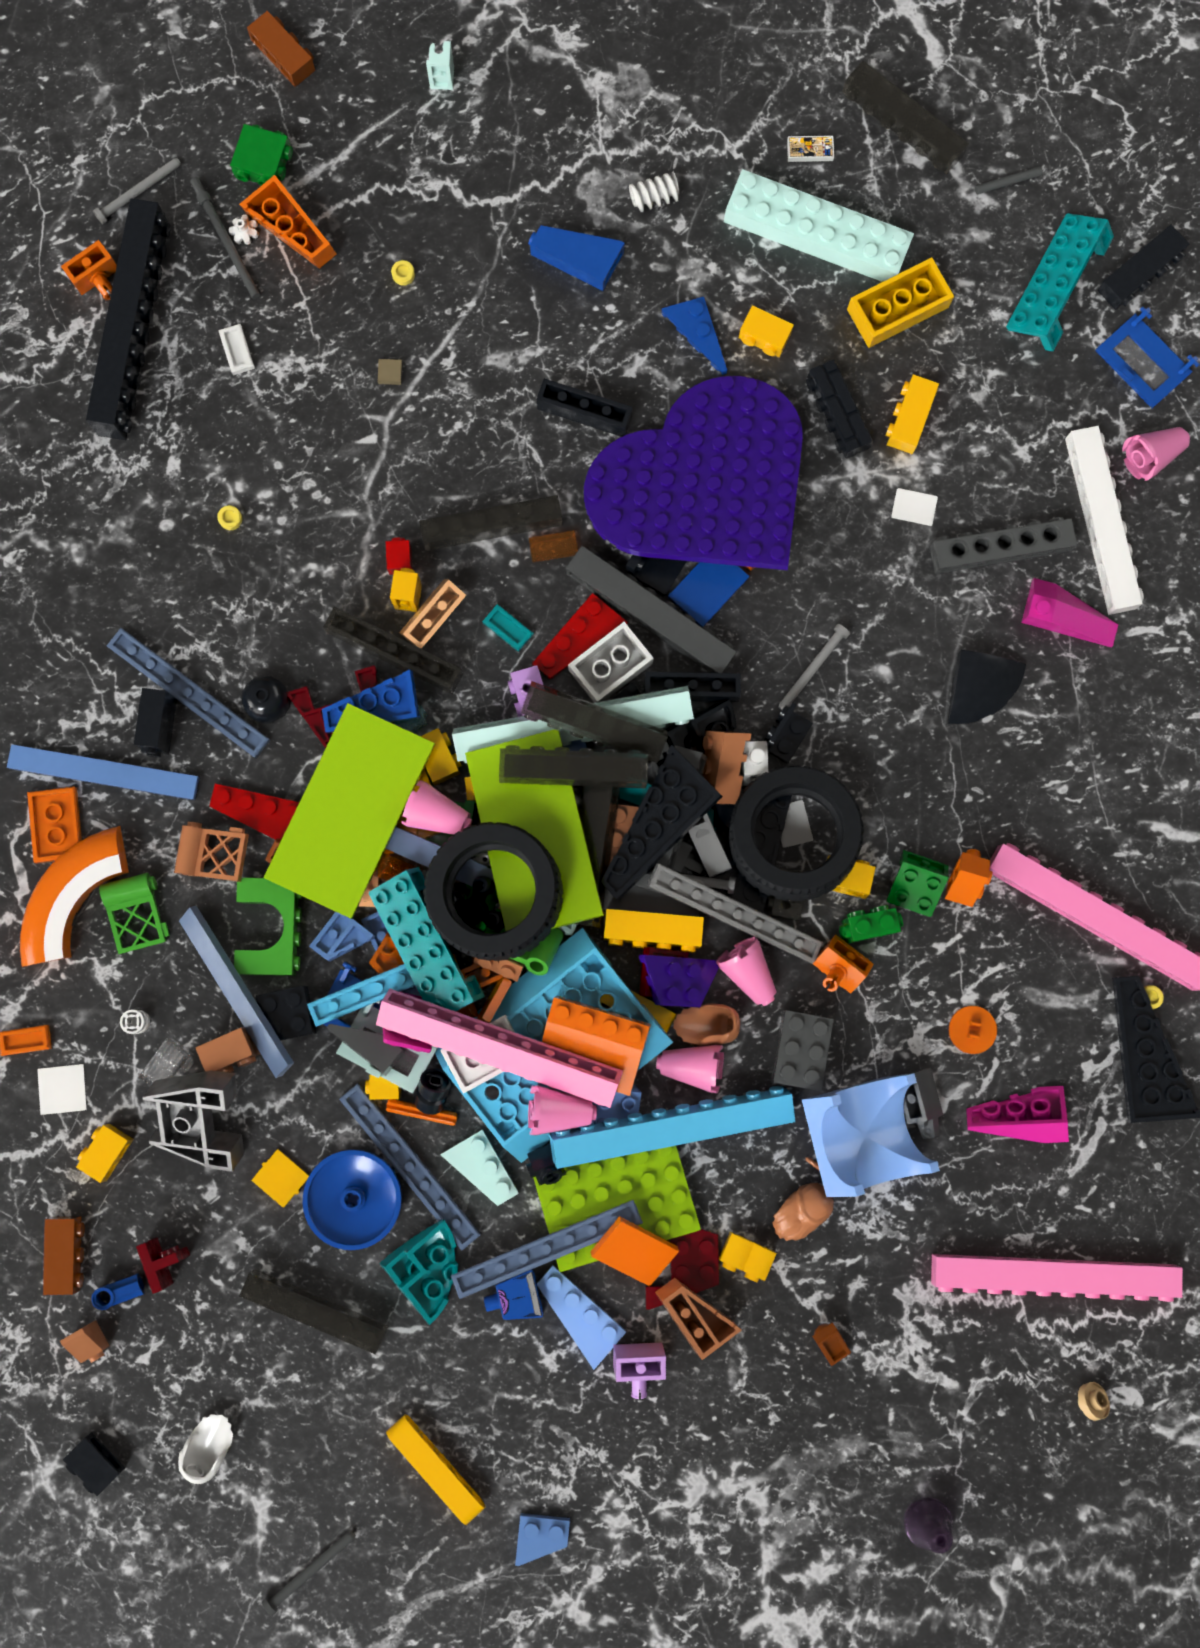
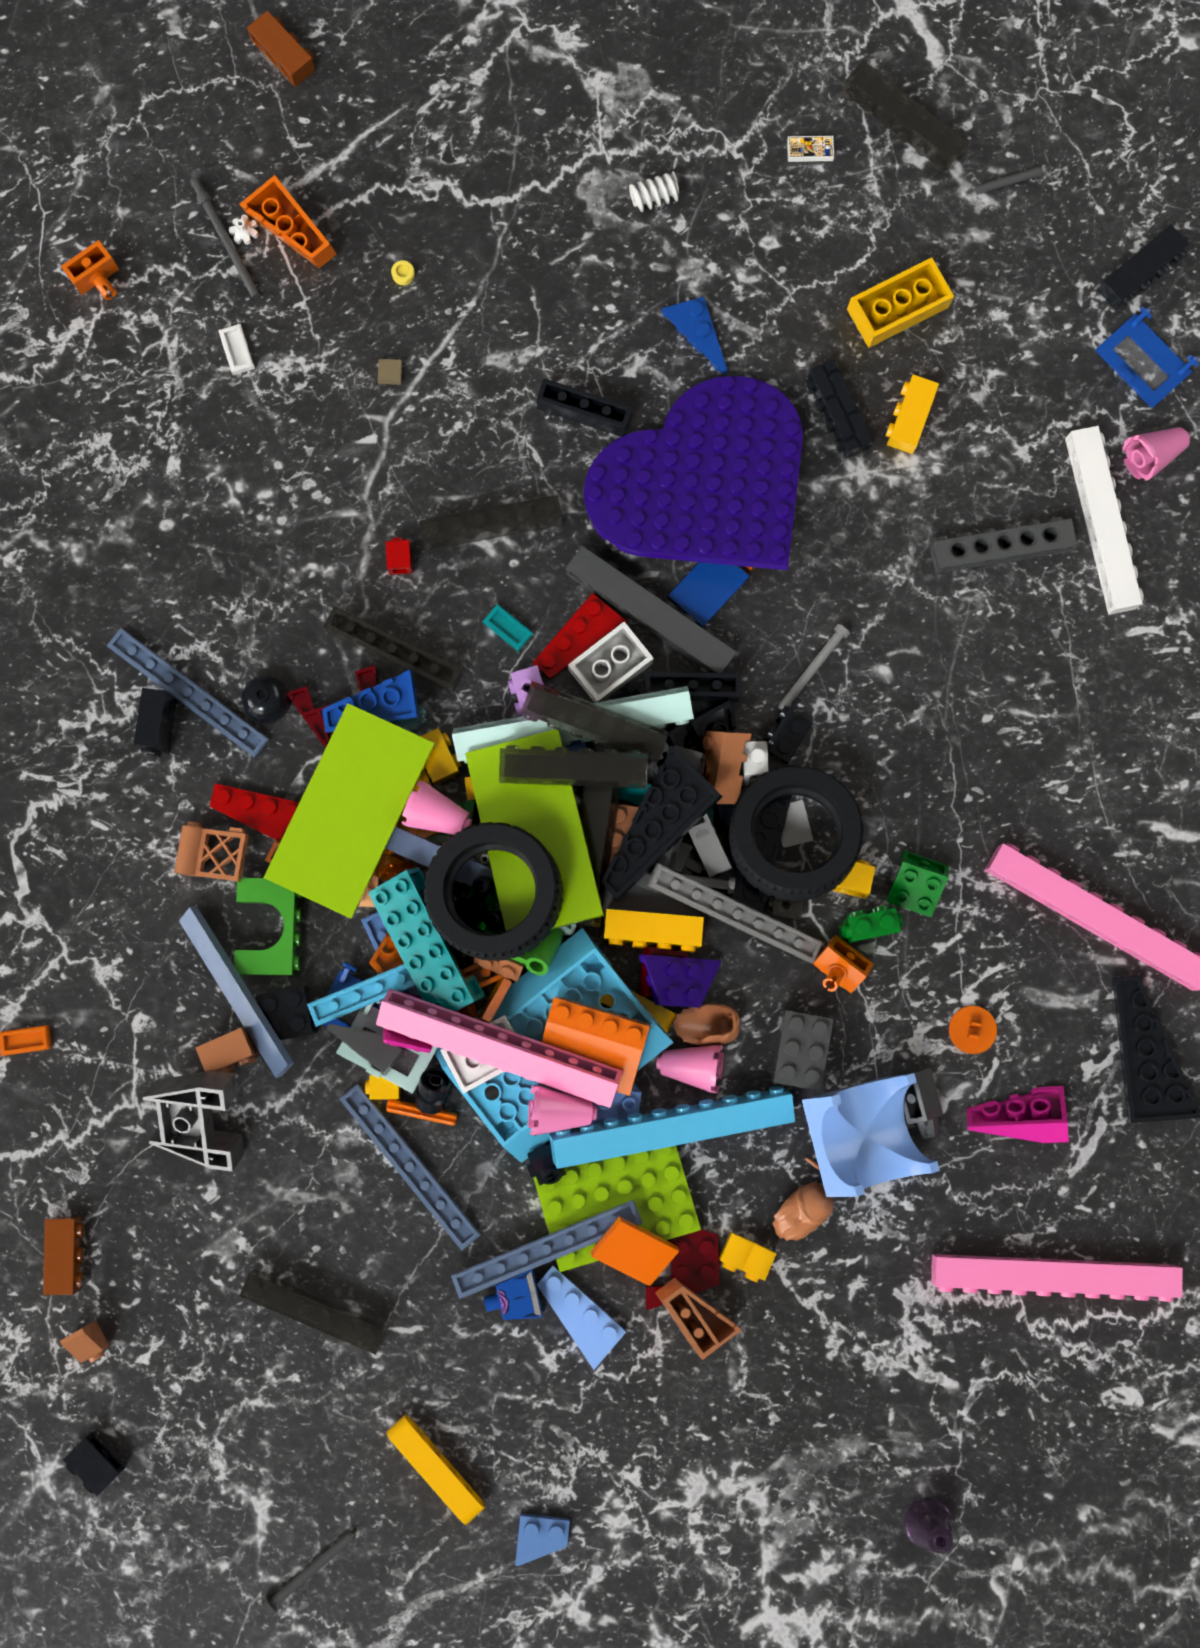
medium blue tile [7,744,200,800] -> none
orange brick [20,826,129,967] -> none
orange tile [27,786,82,863] -> none
white sticker [38,1064,87,1115] -> none
yellow brick [76,1124,134,1183] -> none
black brick [86,198,171,440] -> none
blue piece [91,1273,145,1310] -> none
light grey bar [93,158,181,225] -> none
bright green piece [99,873,170,954] -> none
white wheel [120,1010,150,1034] -> none
dark red bracket [136,1237,190,1294] -> none
clear brick [138,1037,195,1087] -> none
white hair [178,1414,233,1484] -> none
light yellow tile [218,505,242,530] -> none
green brick [230,124,293,186] -> none
yellow piece [251,1149,309,1208] -> none
blue dish [303,1149,402,1250] -> none
medium blue wing [309,912,376,962] -> none
teal brick [379,1219,458,1325] -> none
yellow brick [390,568,422,612] -> none
light nougat brick [399,579,466,649] -> none
light aqua hinge [426,41,454,90] -> none
light aqua wing [440,1129,519,1206] -> none
blue slope [528,225,625,291] -> none
clear orange tile [529,530,578,562] -> none
lavender brick [613,1342,666,1399] -> none
black bracket [626,555,687,595] -> none
bright pink cone [716,937,777,1006] -> none
light aqua brick [724,169,914,282] -> none
yellow brick [738,305,794,358] -> none
dark orange tile [812,1322,851,1366] -> none
white sticker [891,488,938,526] -> none
orange brick [945,849,993,907] -> none
black brick [947,649,1026,725] -> none
teal bracket [1006,213,1114,351] -> none
dark pink wedge [1021,578,1118,648] -> none
tan plate [1078,1382,1110,1421] -> none
light yellow tile [1143,985,1164,1009] -> none

